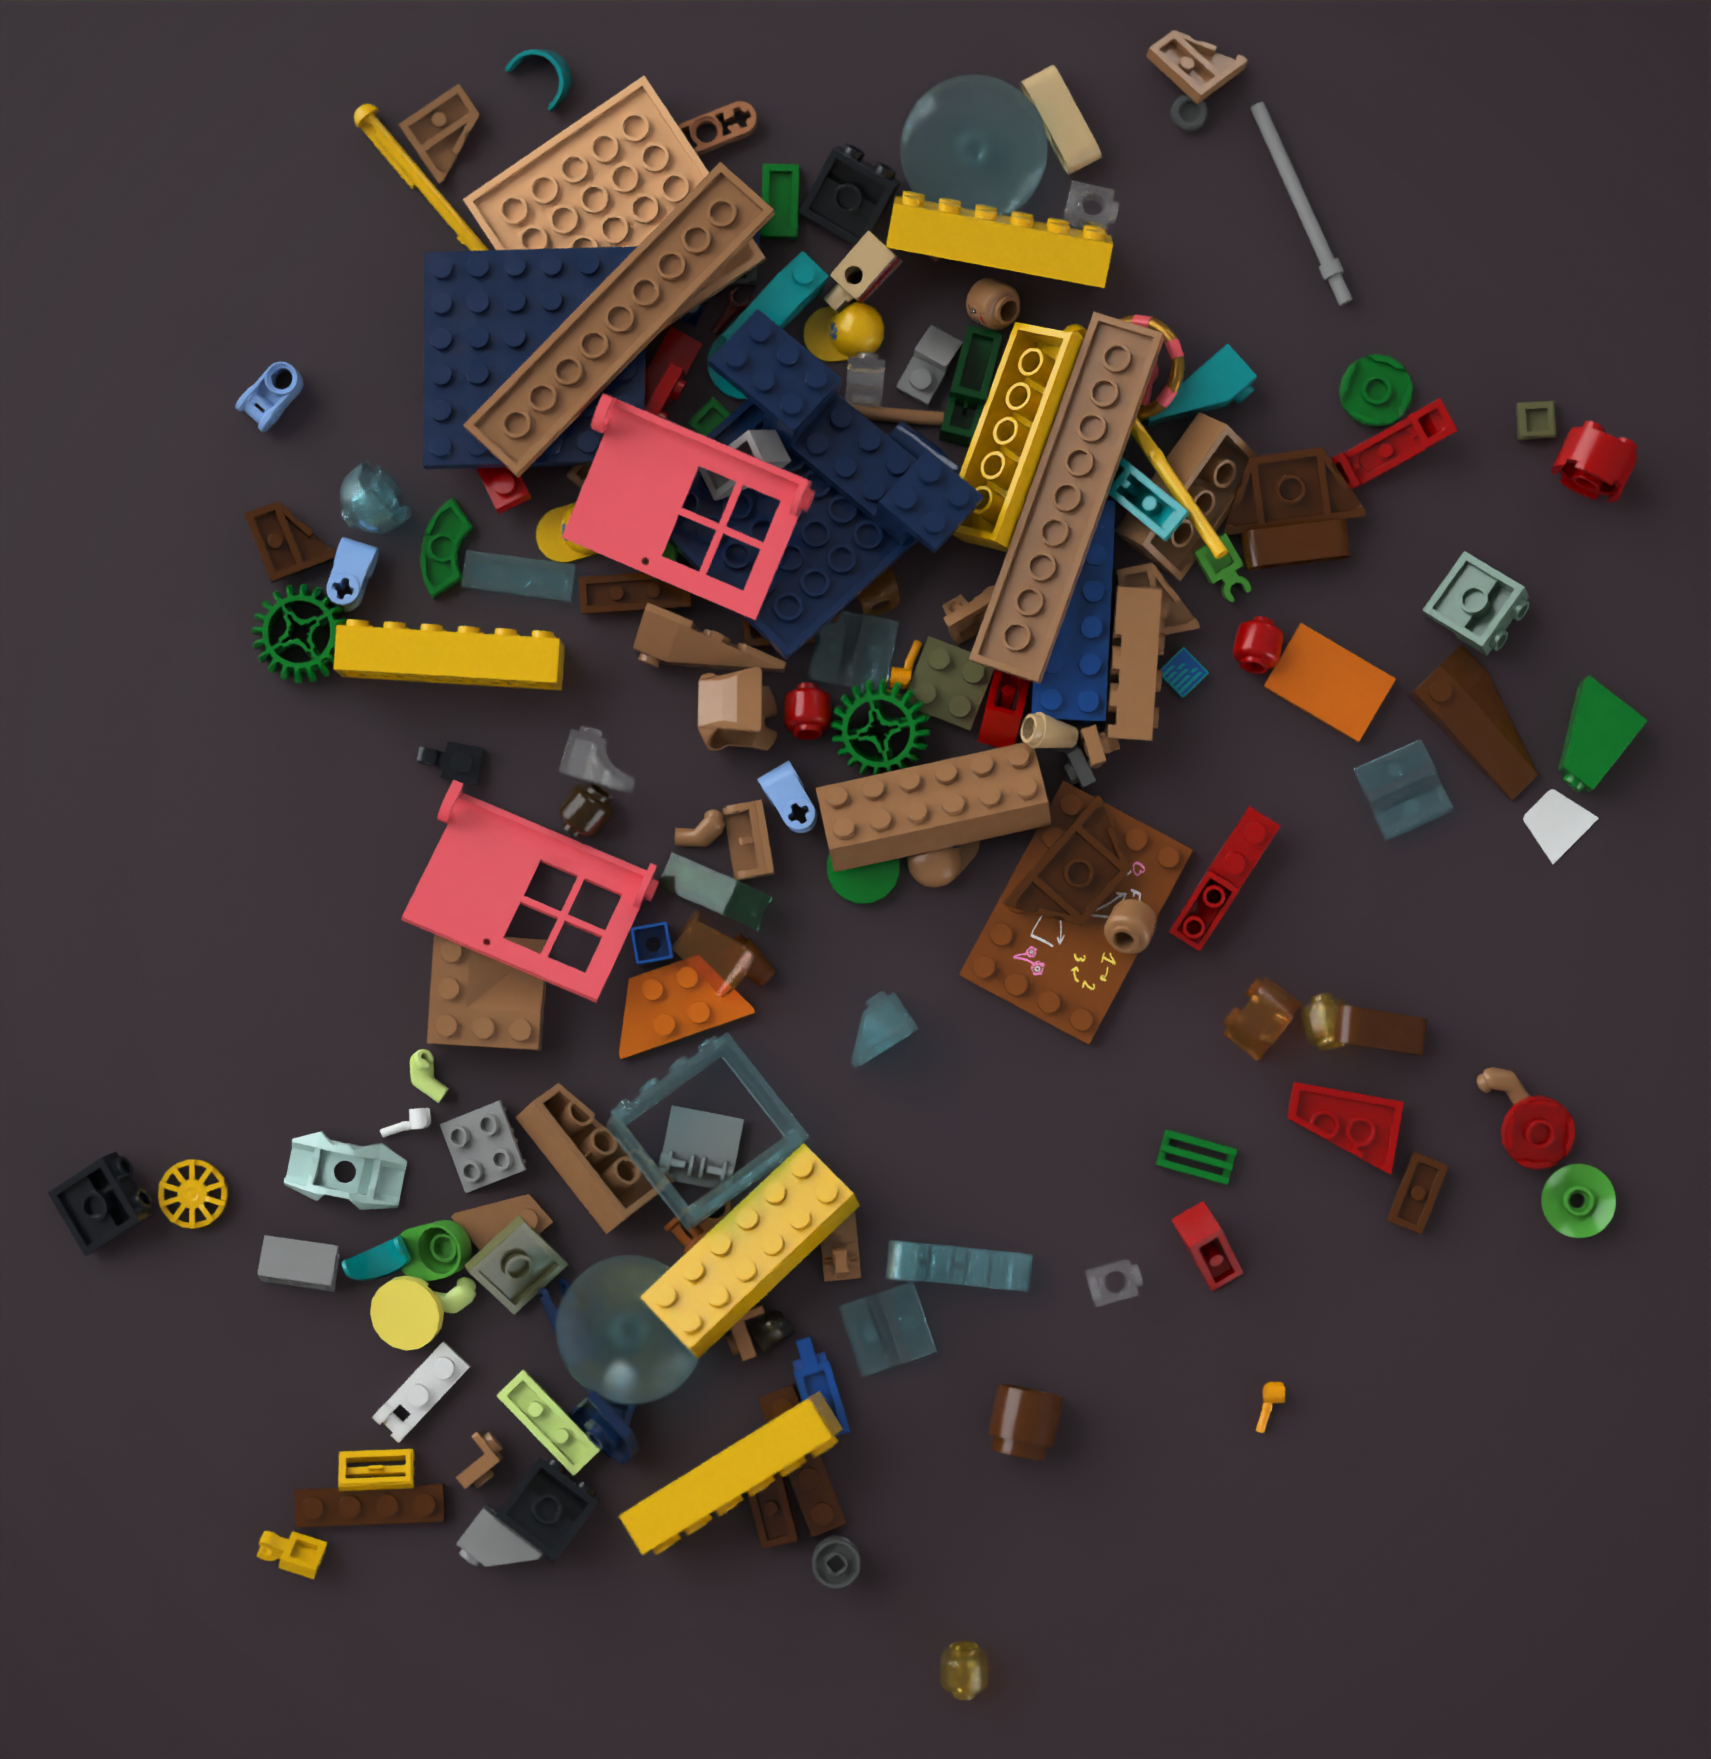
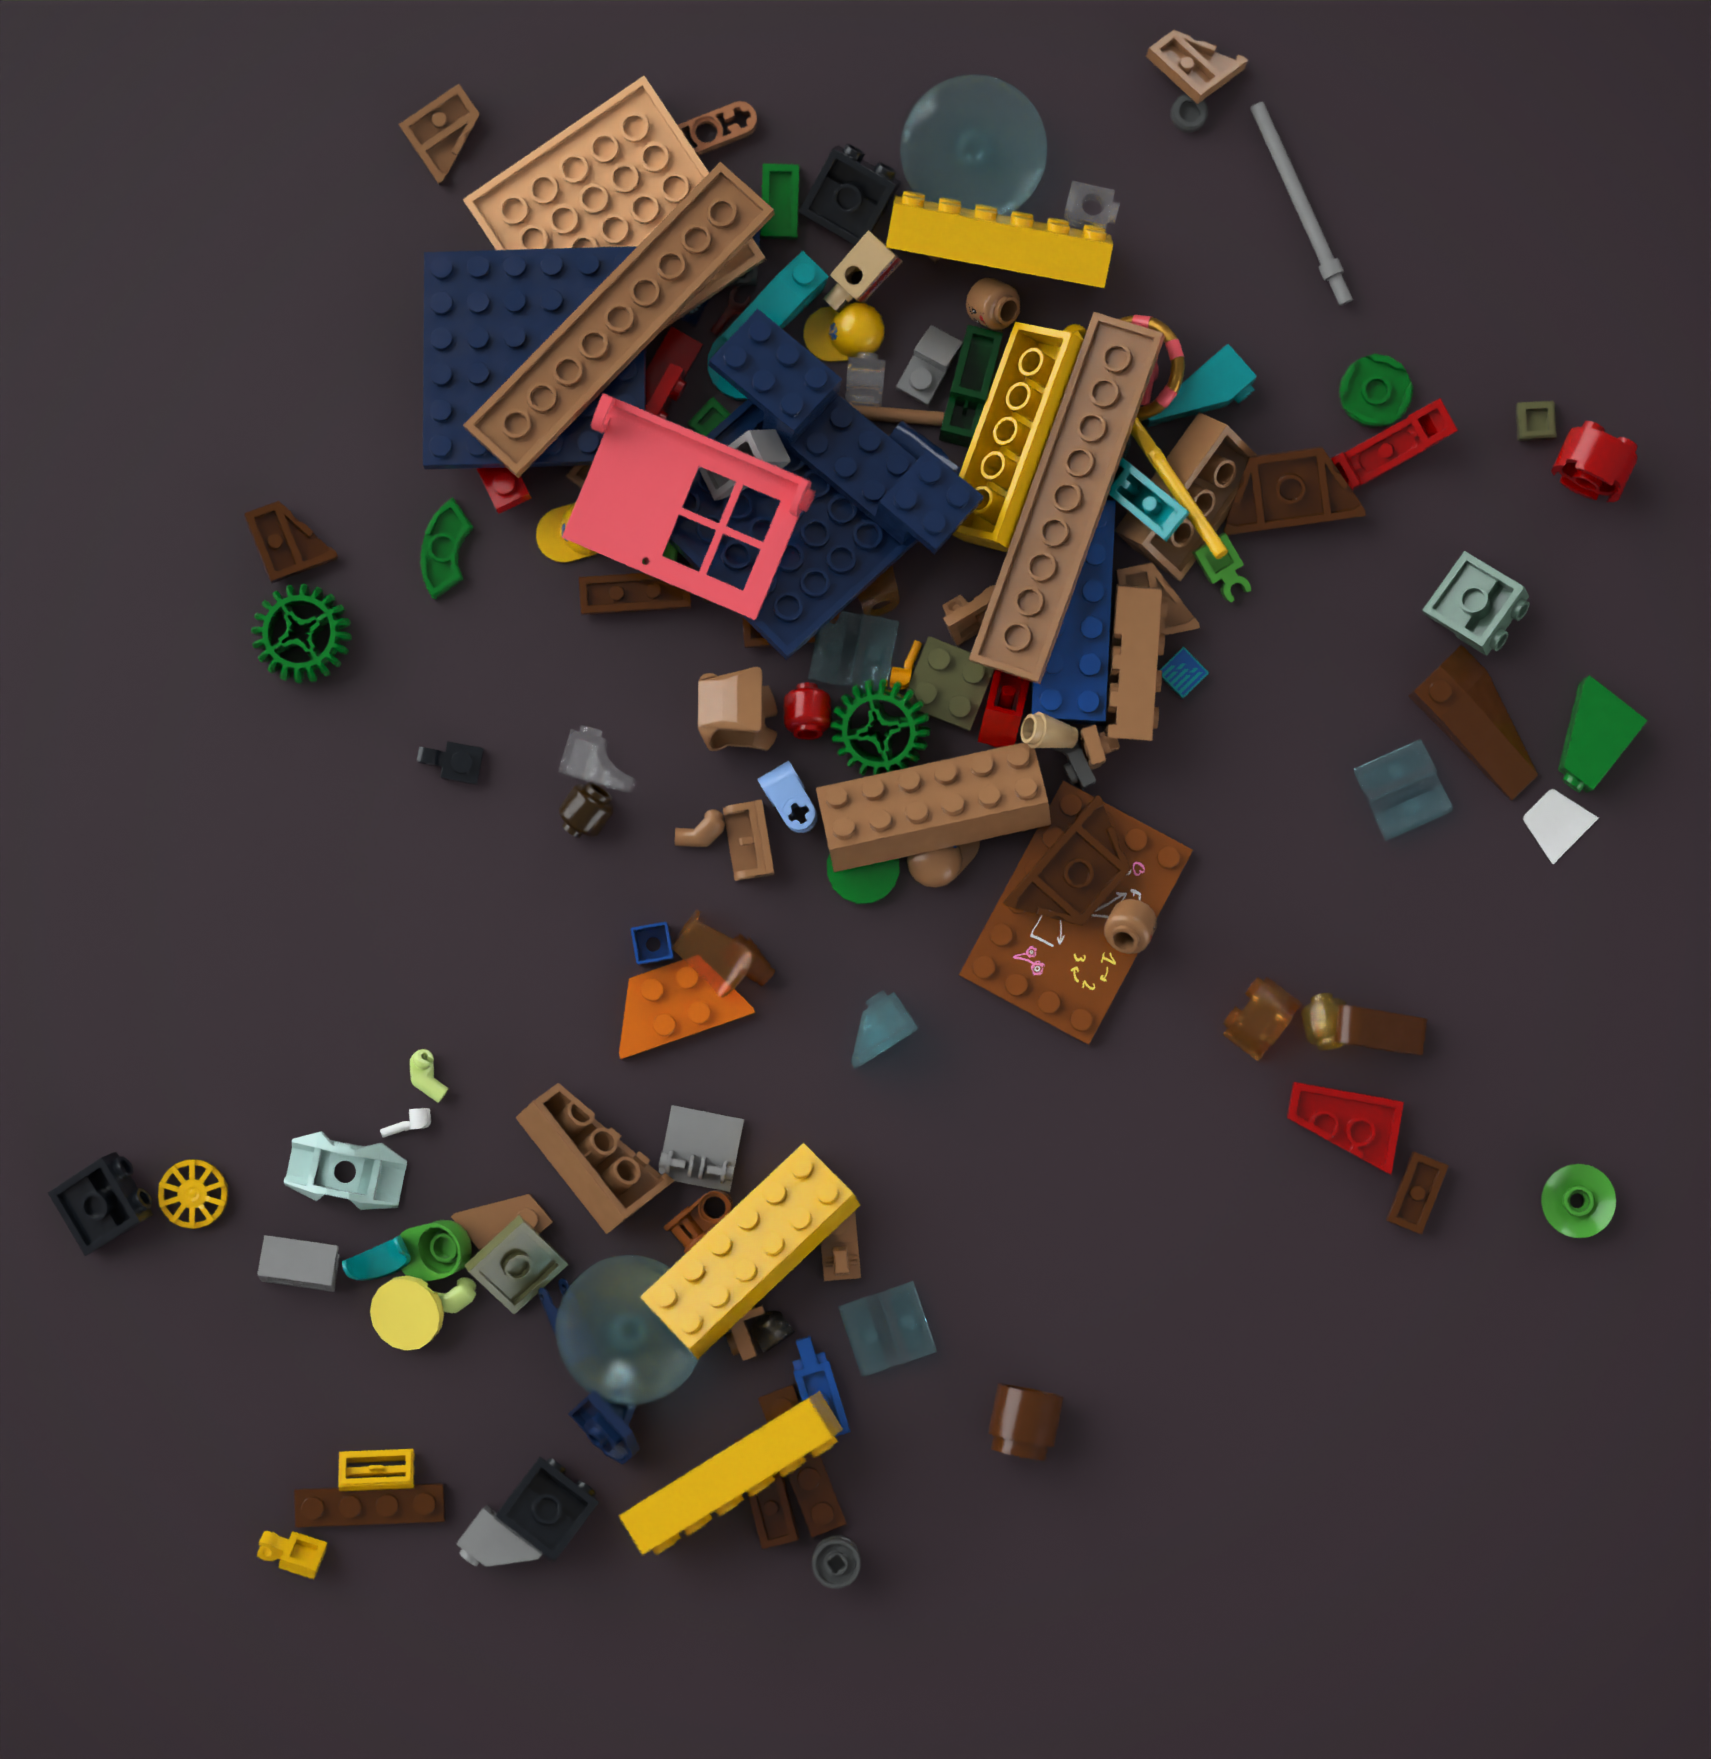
light blue piece [235,362,304,432] -> none
light blue piece [326,537,379,612] -> none
yellow brick [333,619,565,691] -> none
clear light blue cylinder [340,459,411,535] -> none
yellow bar [354,104,488,251] -> none
white plate [372,1341,471,1443] -> none
coral door [401,780,659,1003] -> none
medium nougat slope [427,934,547,1051] -> none
light grey hinge [440,1100,527,1193] -> none
medium nougat bracket [456,1429,503,1489] -> none
clear light blue plate [461,550,576,603] -> none
yellowish green plate [496,1369,601,1476] -> none
teal helmet [505,49,572,112] -> none
clear light blue window [606,1032,809,1232] -> none
medium nougat wedge [633,603,787,673] -> none
slope [658,853,773,932] -> none
clear light blue beam [885,1240,1033,1292] -> none
clear yellow head [940,1641,989,1700] -> none
tan beam [1020,65,1102,175] -> none
clear brick [1084,1258,1143,1307] -> none
green tile [1155,1129,1237,1185] -> none
red slope [1169,805,1281,952] -> none
red slope [1171,1201,1243,1291] -> none
red head [1233,616,1284,674] -> none
reddish brown beam [1241,519,1351,570] -> none
light orange hand [1256,1382,1285,1433] -> none
orange tile [1263,623,1396,743] -> none
medium nougat arm [1477,1067,1530,1105] -> none
red tile [1501,1095,1576,1170] -> none

